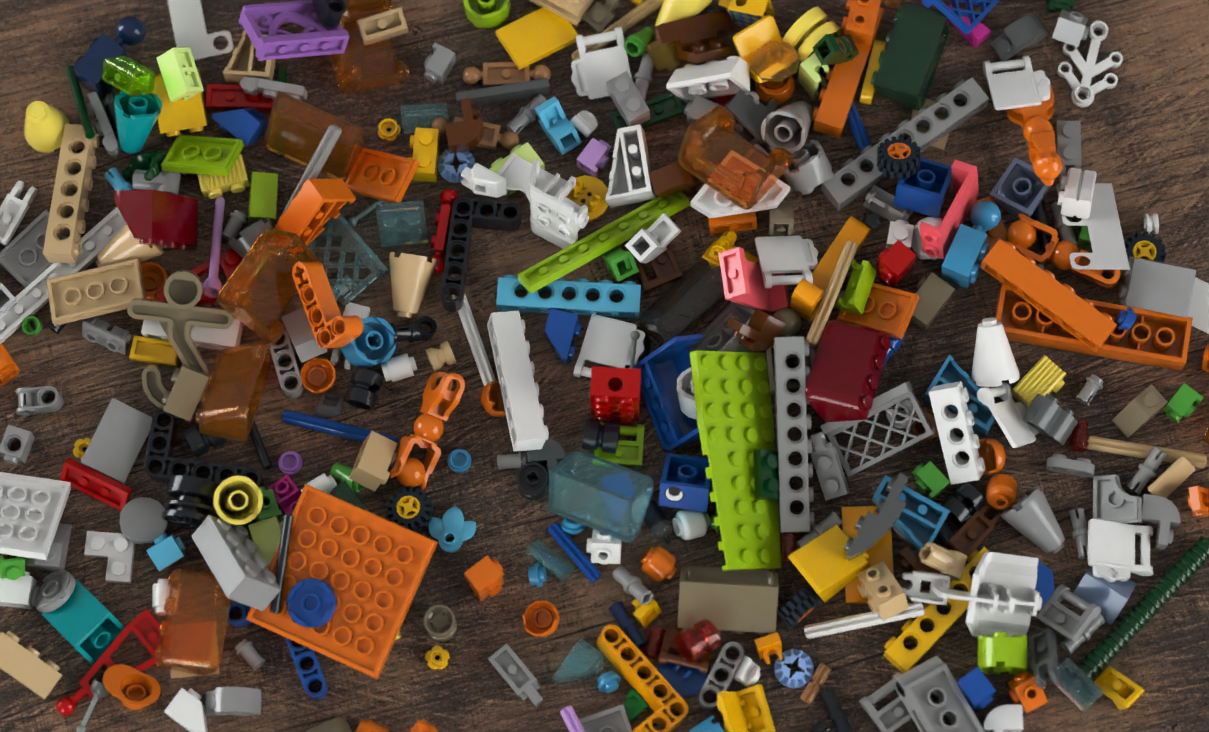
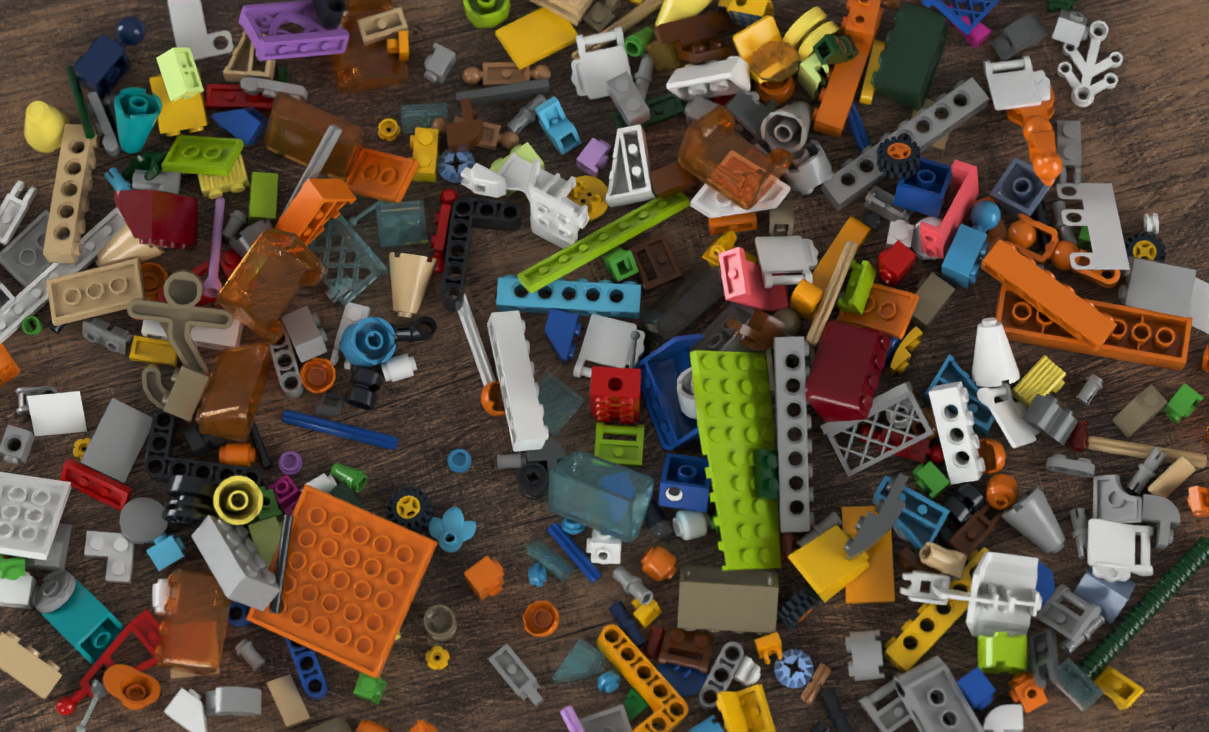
clear neon green brick [102,56,155,97] -> none
blue tile [287,579,337,628] -> none
orange beam [292,262,363,349] -> none
tan brick [349,431,397,491] -> none
orange piece [390,371,465,490] -> none
tan wheel [425,341,456,372] -> none
white plate [570,110,597,138] -> none
black wheel [582,418,620,454] -> none
white brick [625,213,681,263] -> none
clear red wheel [674,619,721,663] -> none
white axle [804,602,924,639] -> none
light grey hinge [811,431,850,501] -> none
tan brick [857,561,909,621] -> none
white brick [1057,167,1097,219] -> none
blue plate [1115,307,1137,331] -> none
none -> white sticker [27,391,87,436]
none -> orange brick [219,443,256,467]
none -> tan slope [267,674,311,729]
none -> bright green brick [353,672,387,705]
none -> light orange tile [387,31,409,61]
none -> clear light blue plate [538,371,586,438]
none -> light grey brick [845,629,885,681]
none -> red plate [859,425,945,464]
none -> yellow slope [889,326,922,376]

